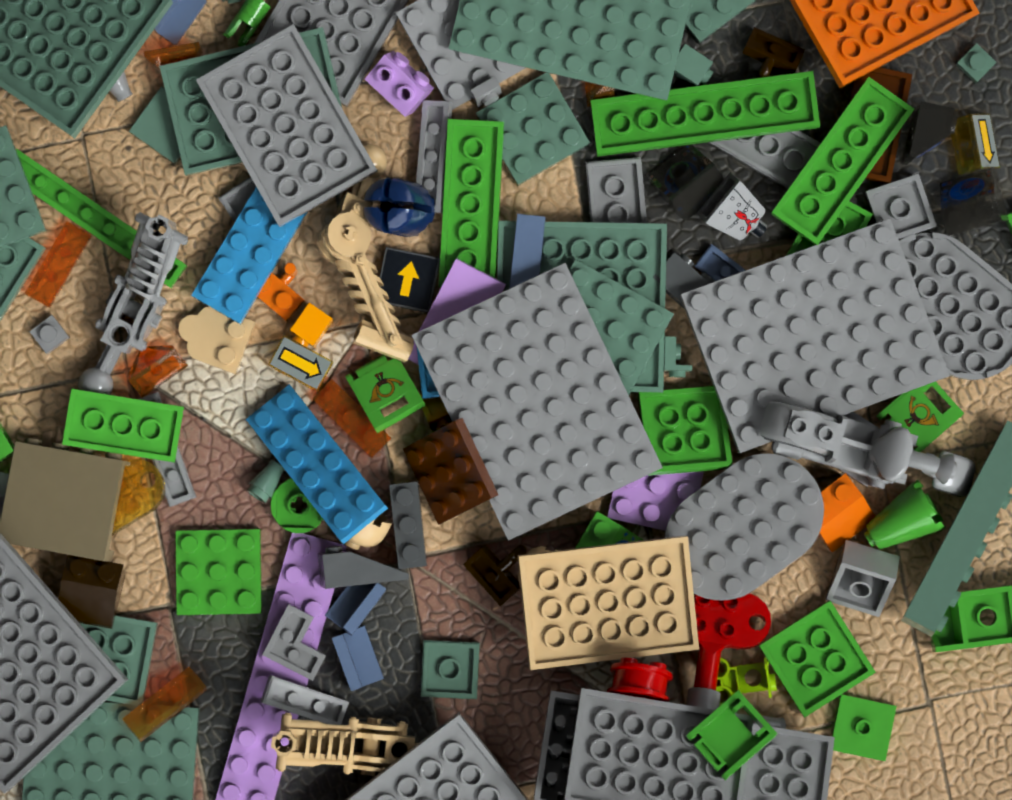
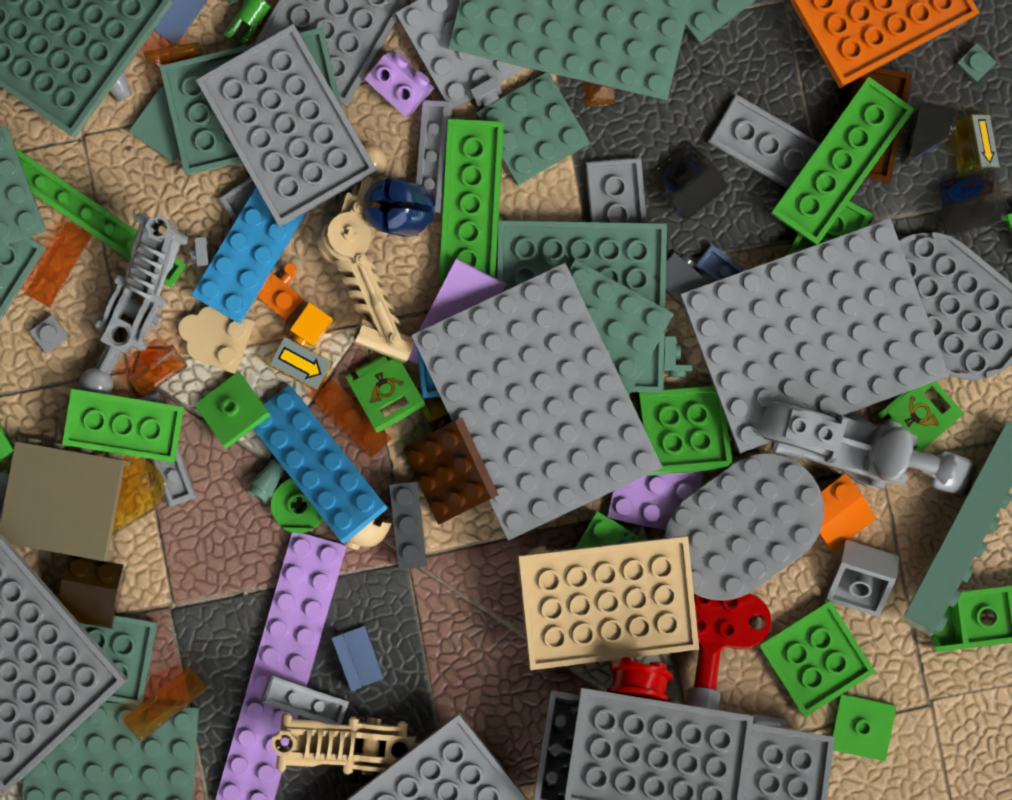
bright green plate [176,529,262,615] -> none
light grey plate [262,604,326,681] -> none
dark grey slope [318,546,409,589] -> none
sand blue panel [325,583,386,636] -> none
black tile [380,247,440,313] -> none
sand green tile [421,640,480,699] -> none
dark brown plate [463,545,527,606] -> none
sand blue tile [509,214,546,289] -> none
bright green plate [591,71,820,157] -> none
sand green brick [674,44,714,87] -> none
bright green container [686,690,778,781] -> none
light grey torso [697,172,767,241] -> none
lime piece [716,657,777,706] -> none
dark brown plate [743,27,805,78] -> none
bright green cone [864,480,946,549] -> none
light grey plate [865,174,937,240] -> none
none -> light grey plate [190,237,211,269]
none -> bright green plate [194,371,271,449]

